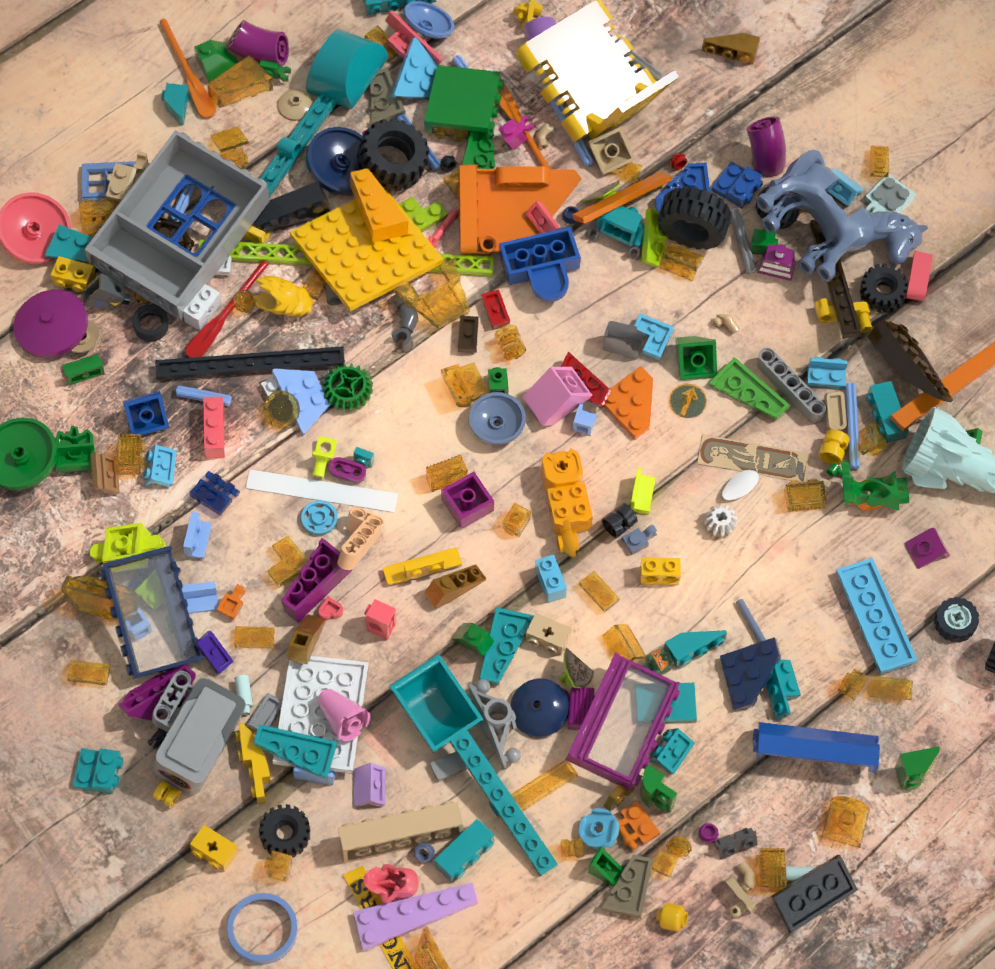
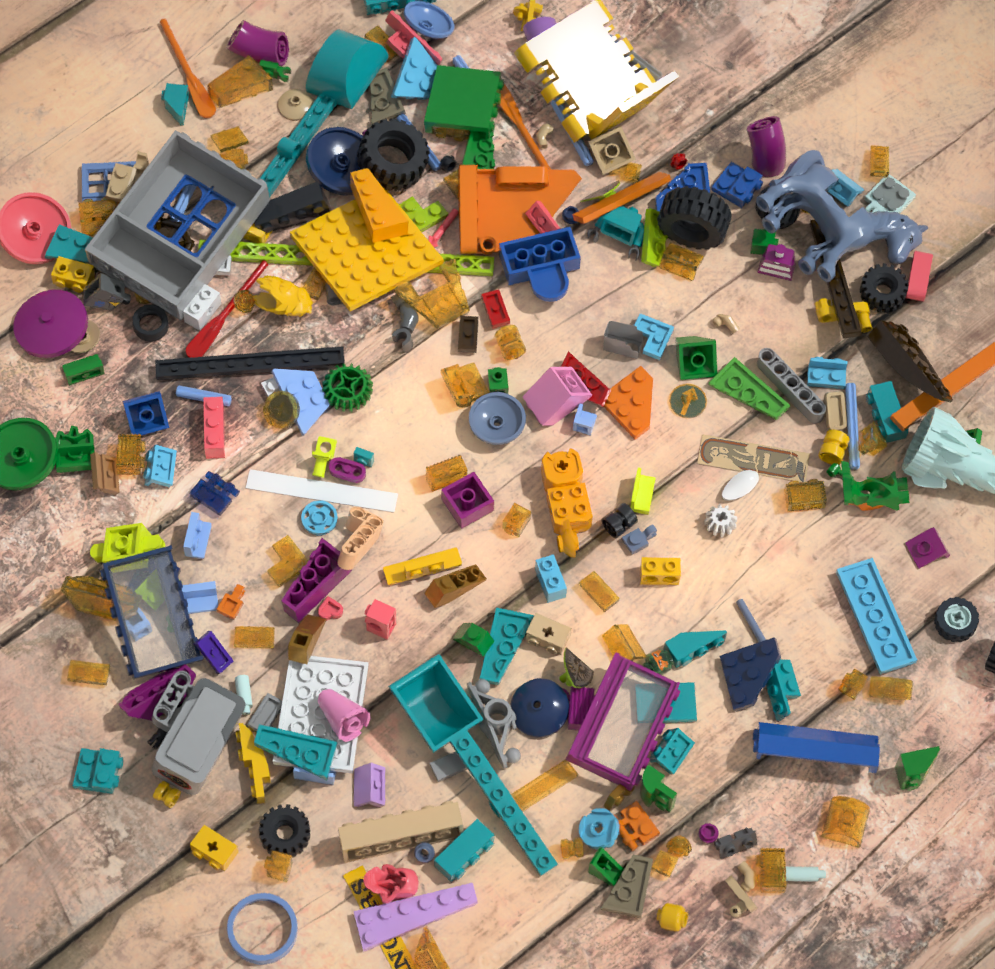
green slope [194,40,243,86] -> none
dark pink brick [498,115,535,150] -> none
pearl gold slope [702,33,760,64] -> none
light grey axle [730,208,756,274] -> none
black plate [771,854,858,932] -> none

